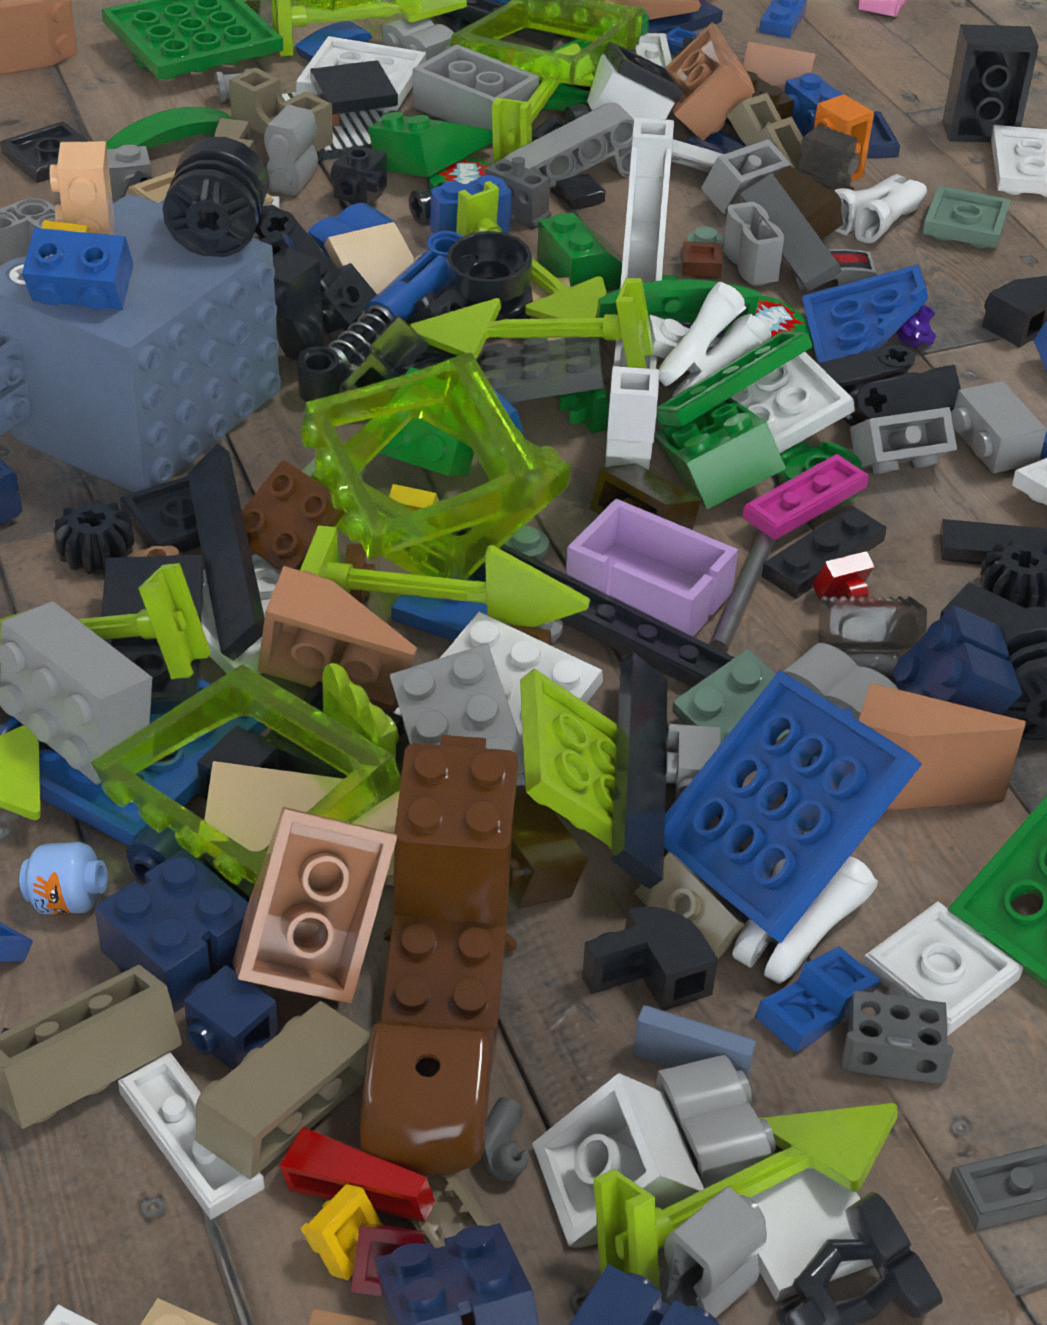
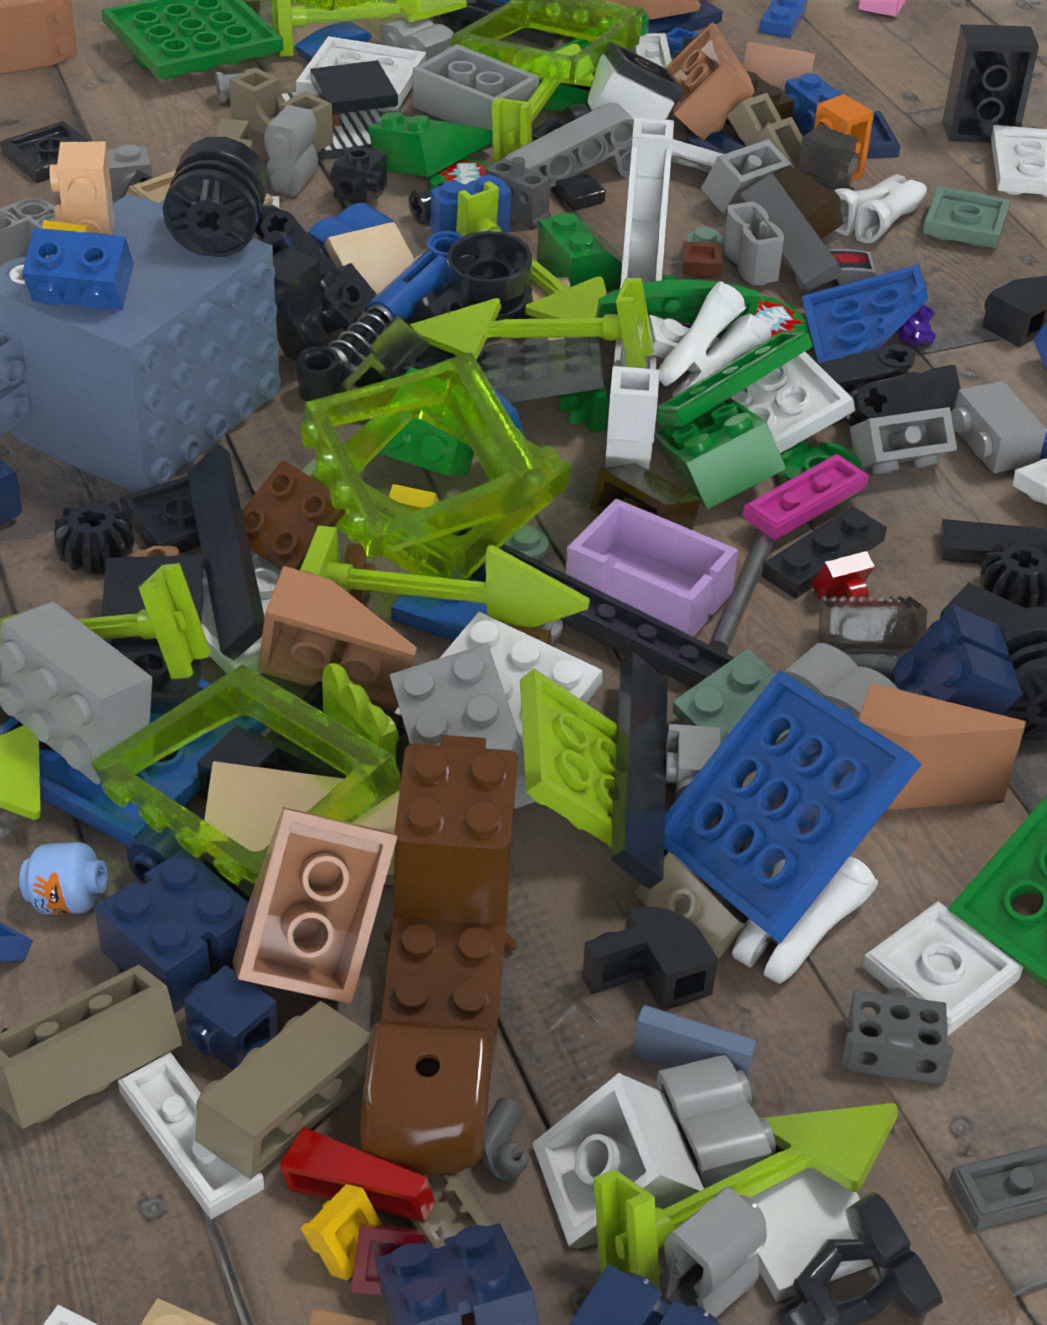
green slope [106,107,232,152] -> none
dark brown brick [509,786,588,909] -> none
blue slope [755,946,881,1053] -> none

